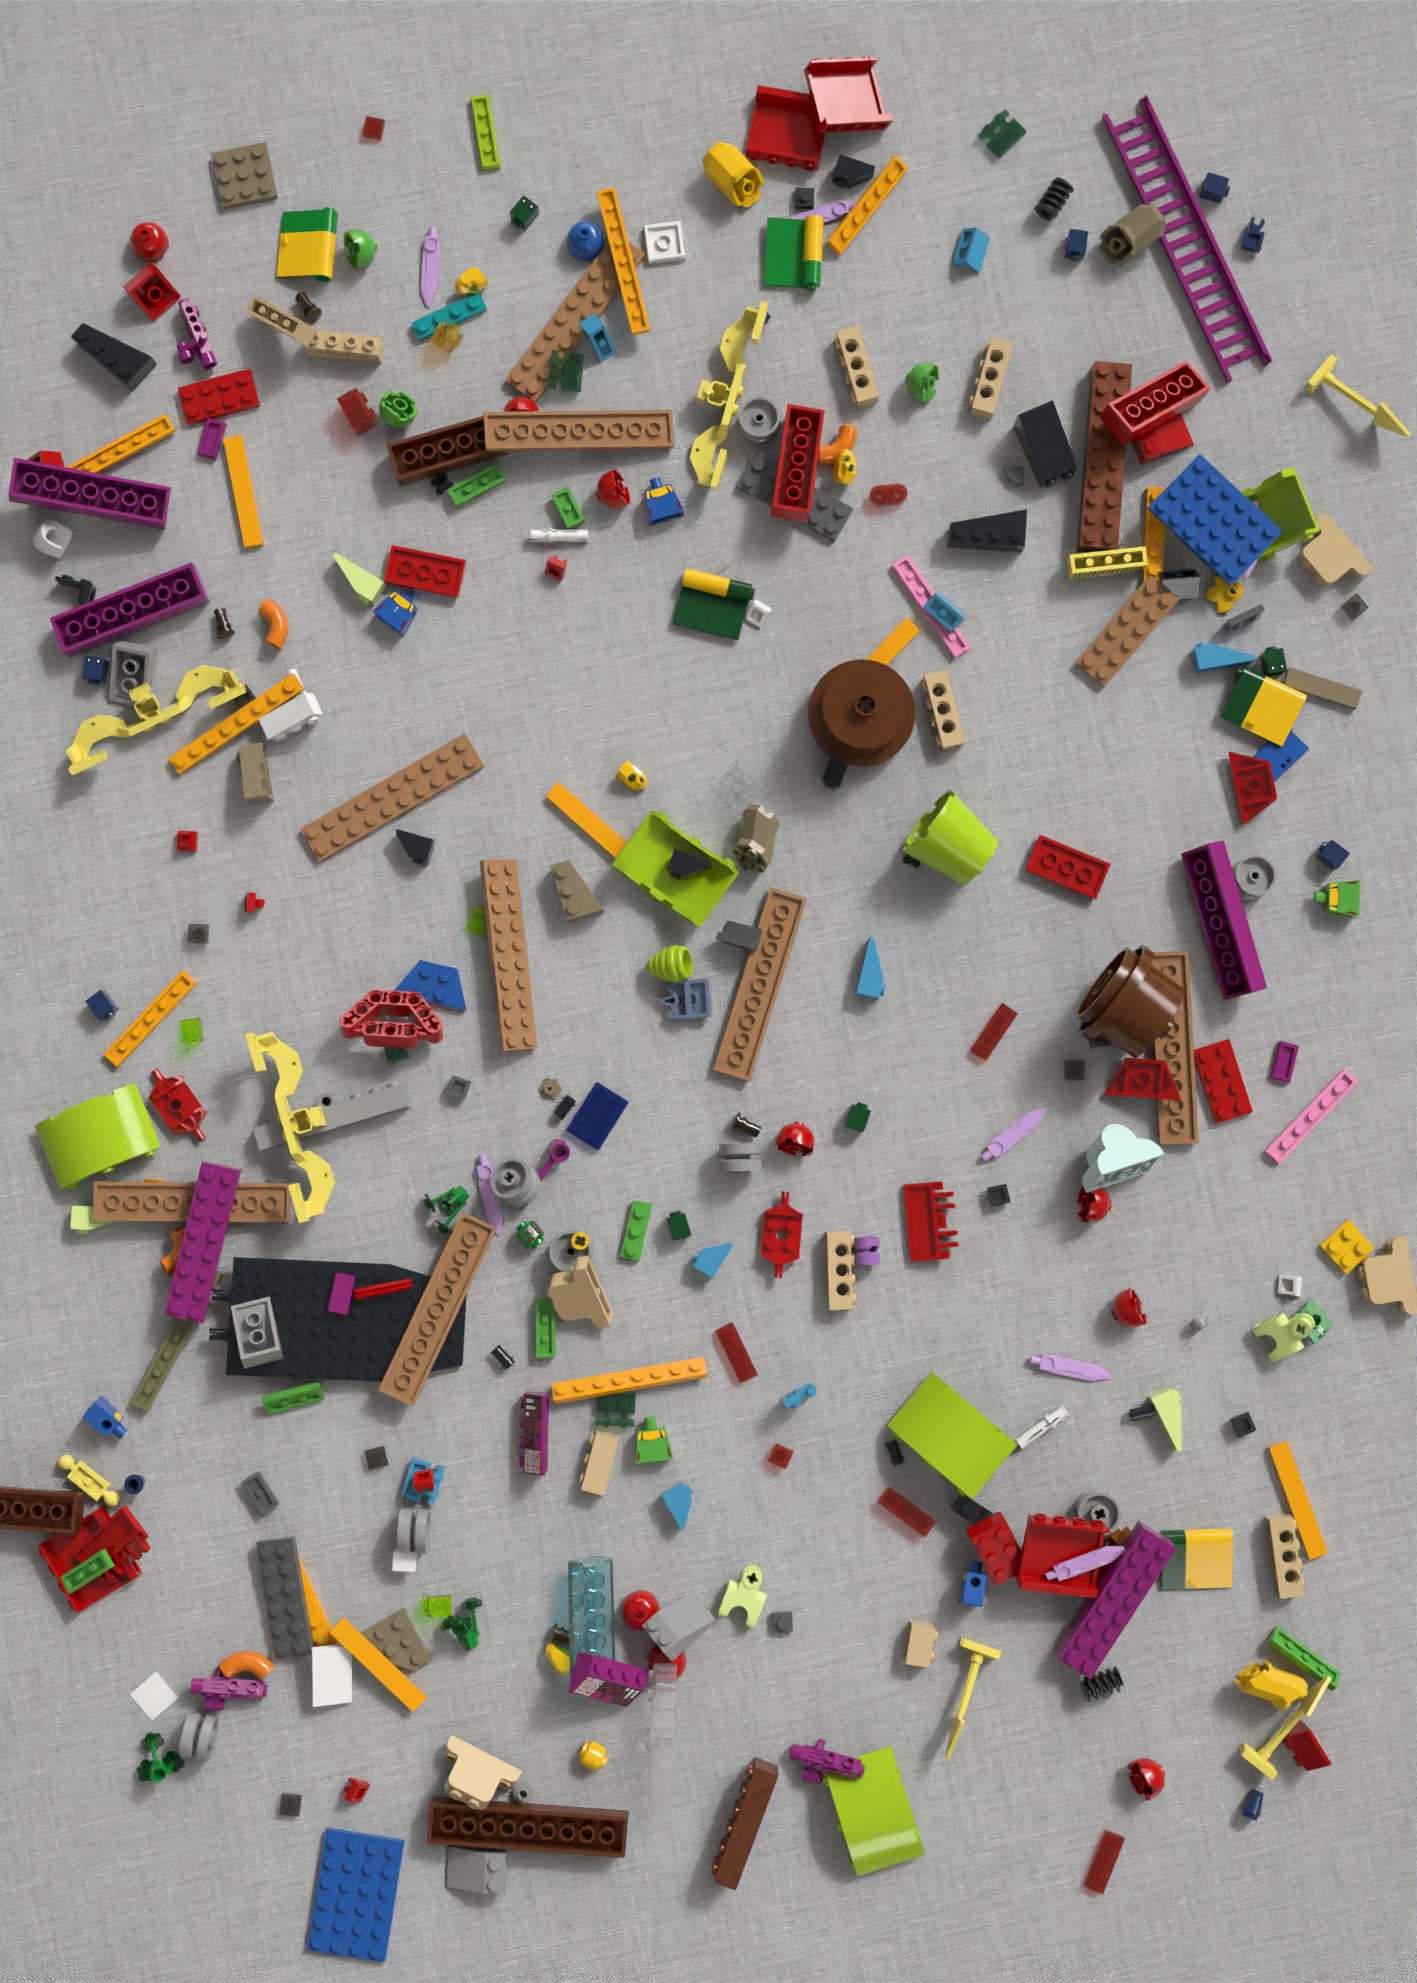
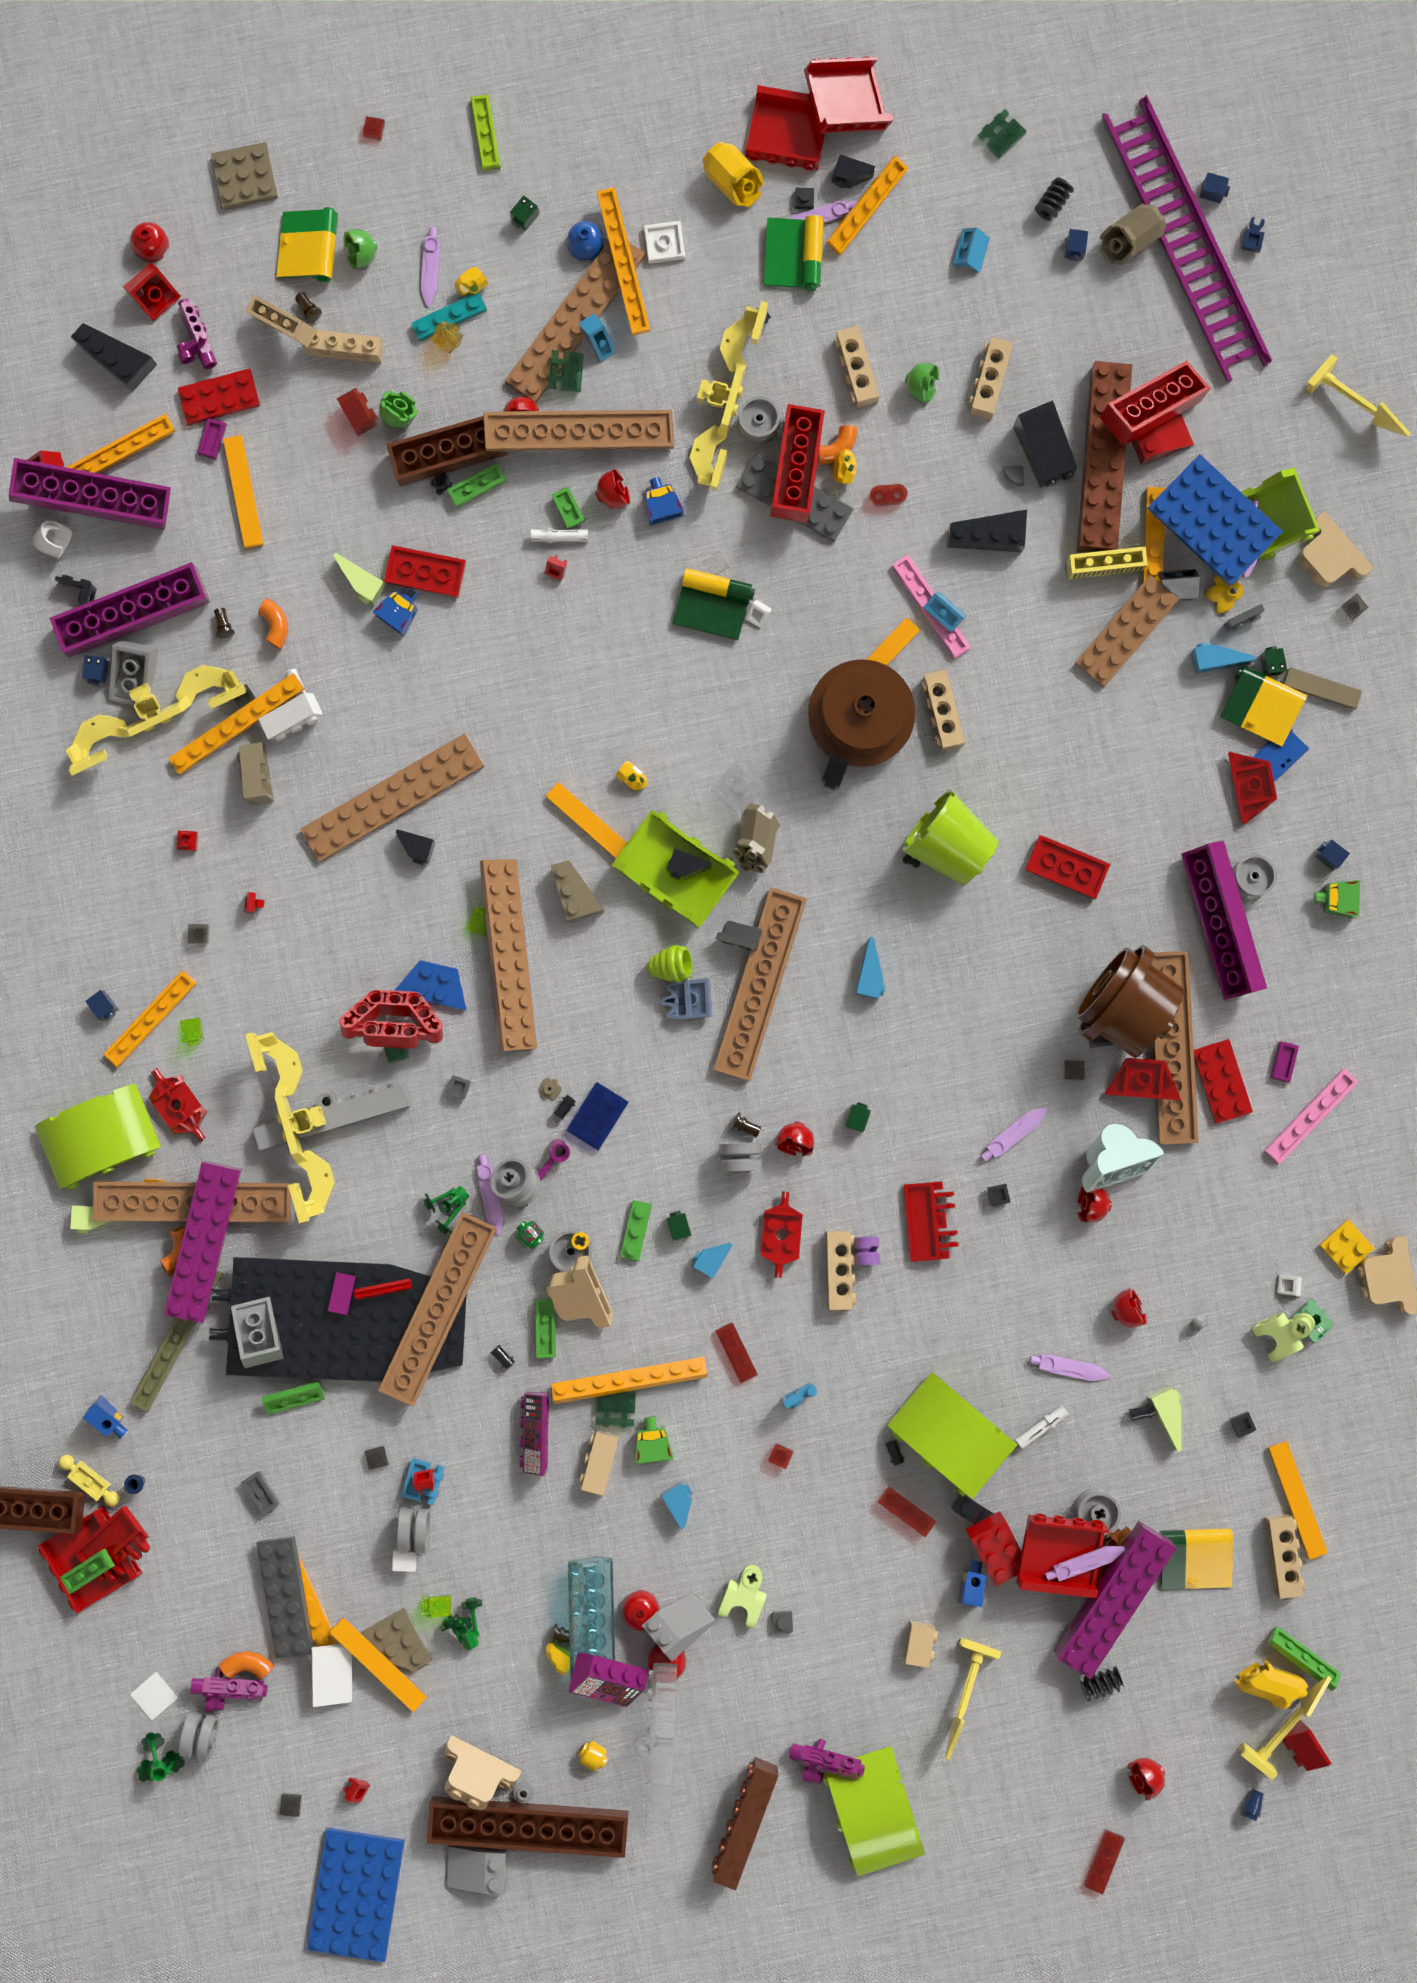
clear red plate [970,1003,1018,1061] -> none

